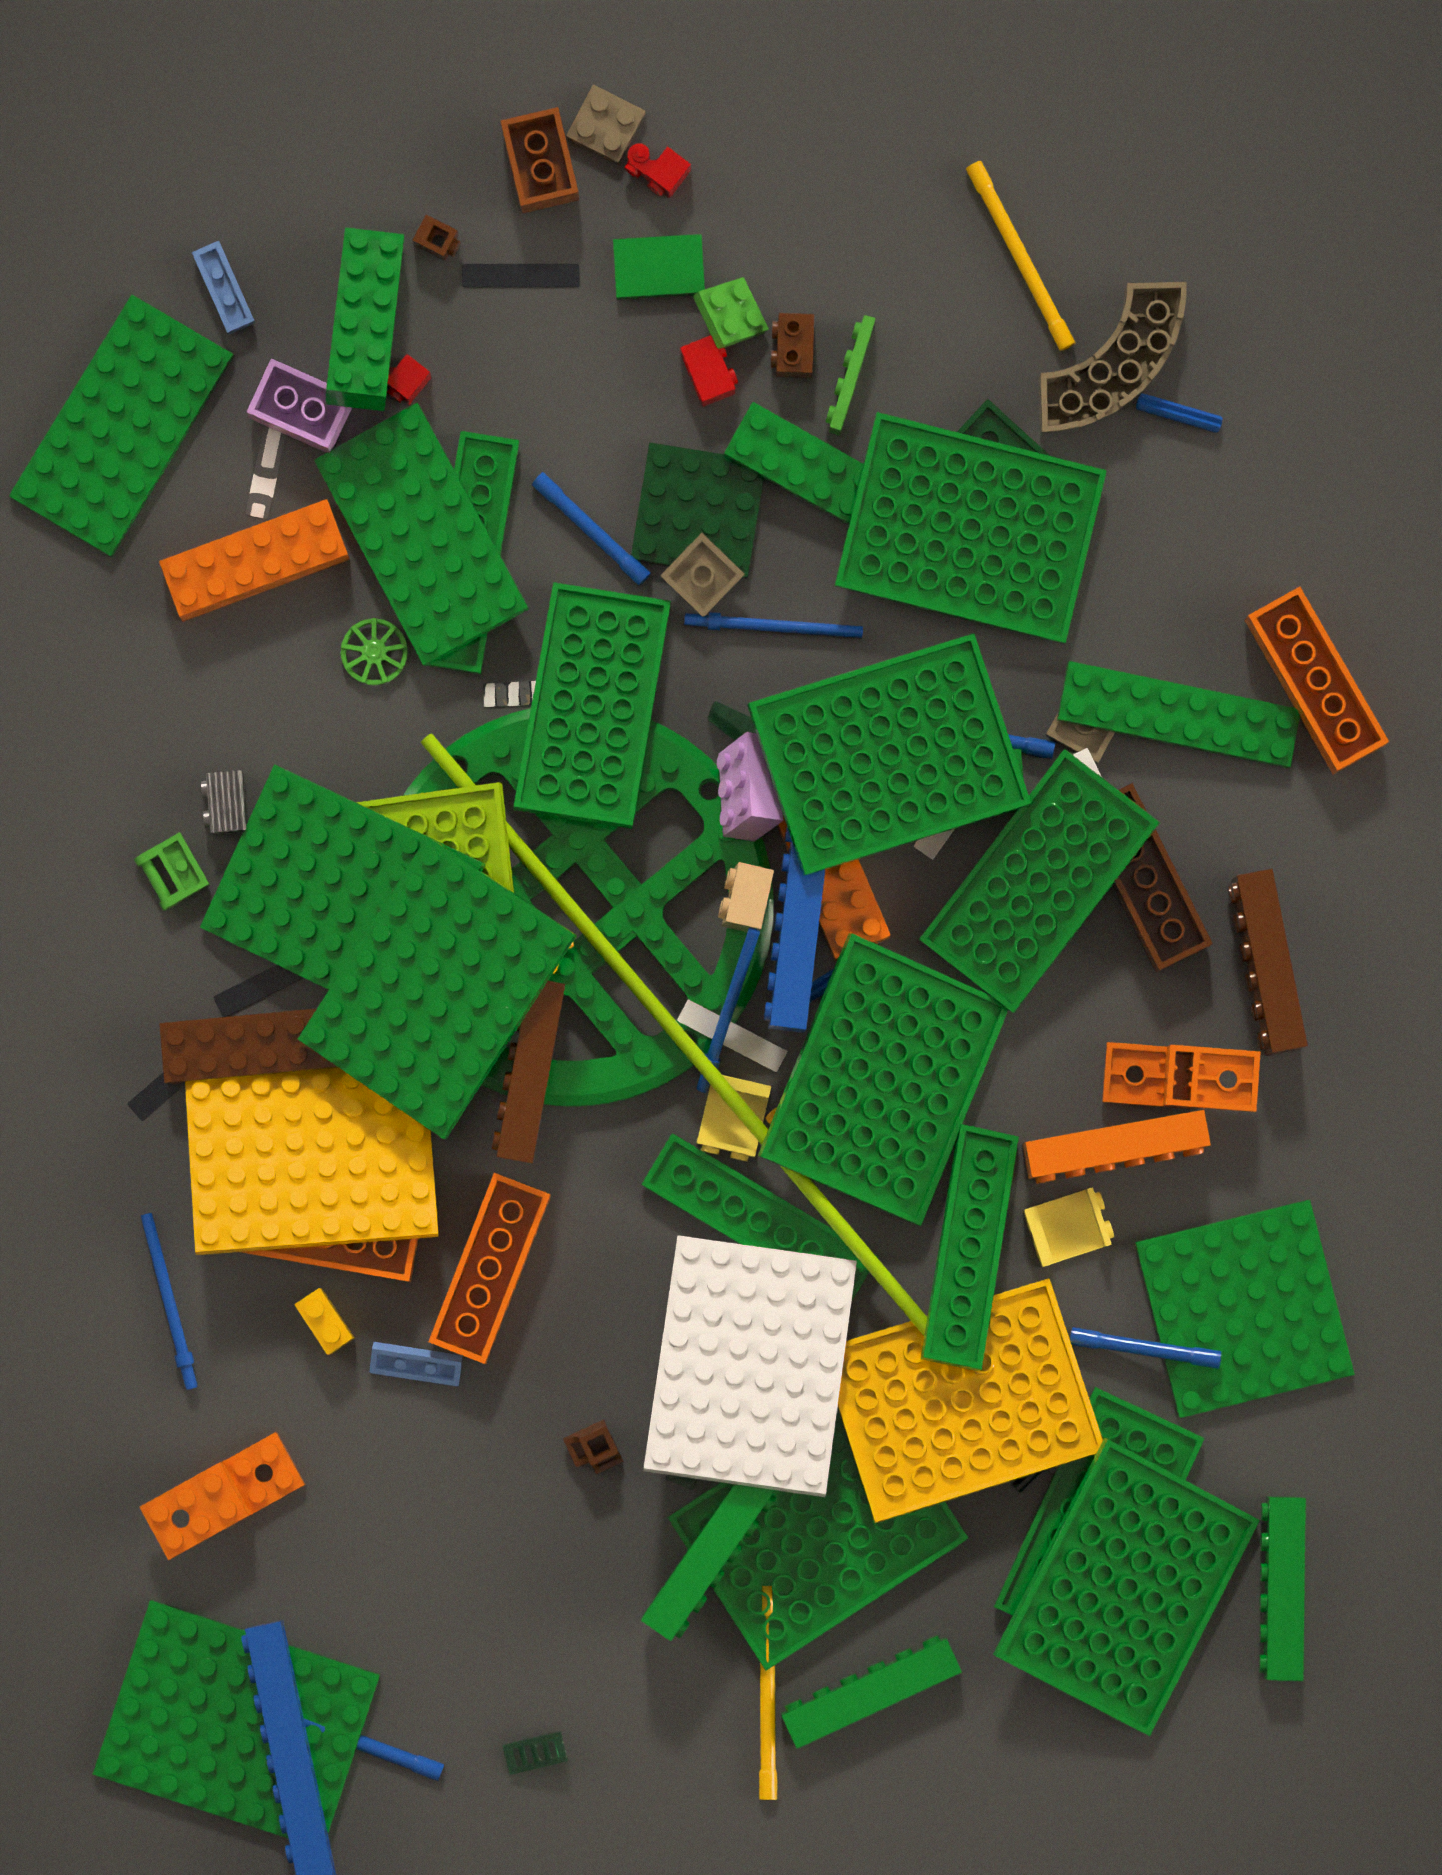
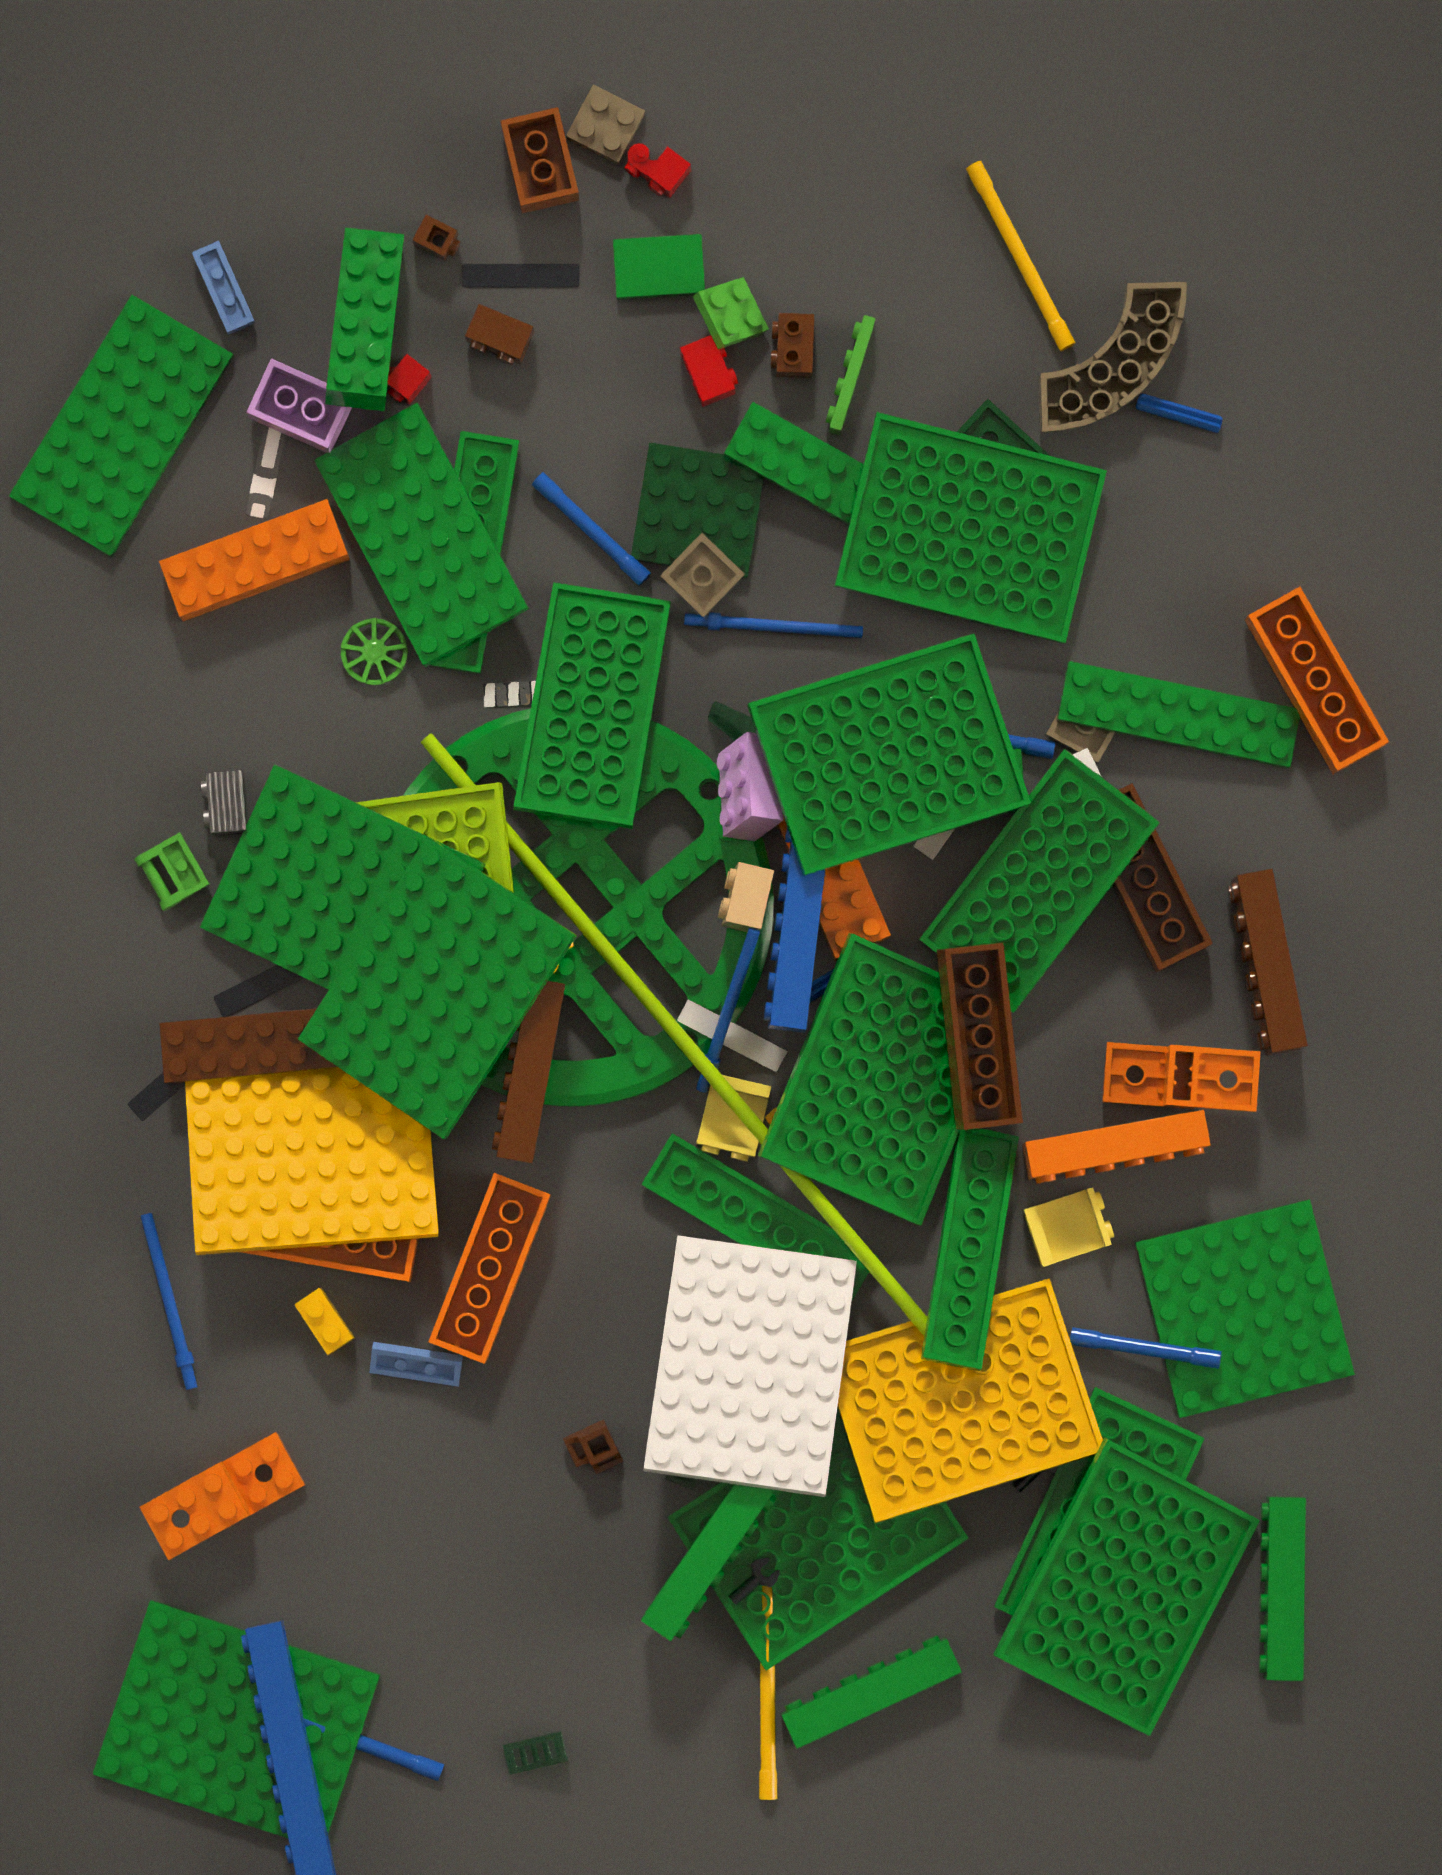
none -> reddish brown brick [465,304,535,365]
none -> black bar [728,1557,780,1605]
none -> reddish brown brick [937,943,1023,1130]

